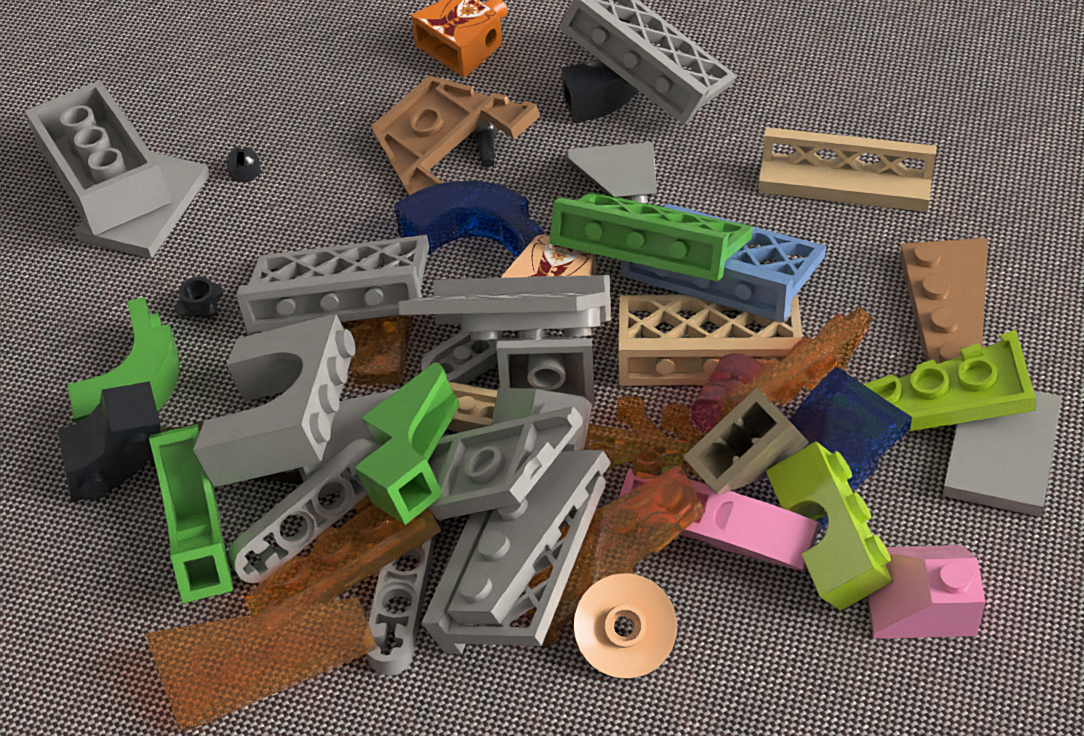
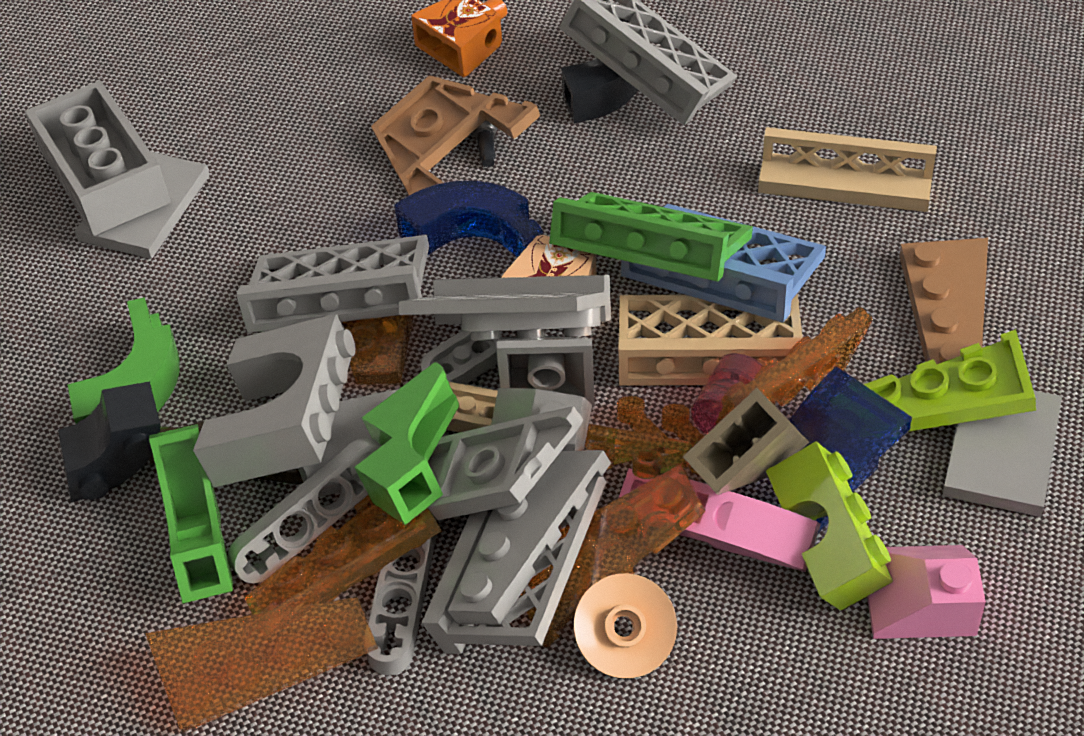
black plate [175,277,224,318] -> none
black hinge [227,147,261,182] -> none
light grey slope [565,142,657,203] -> none

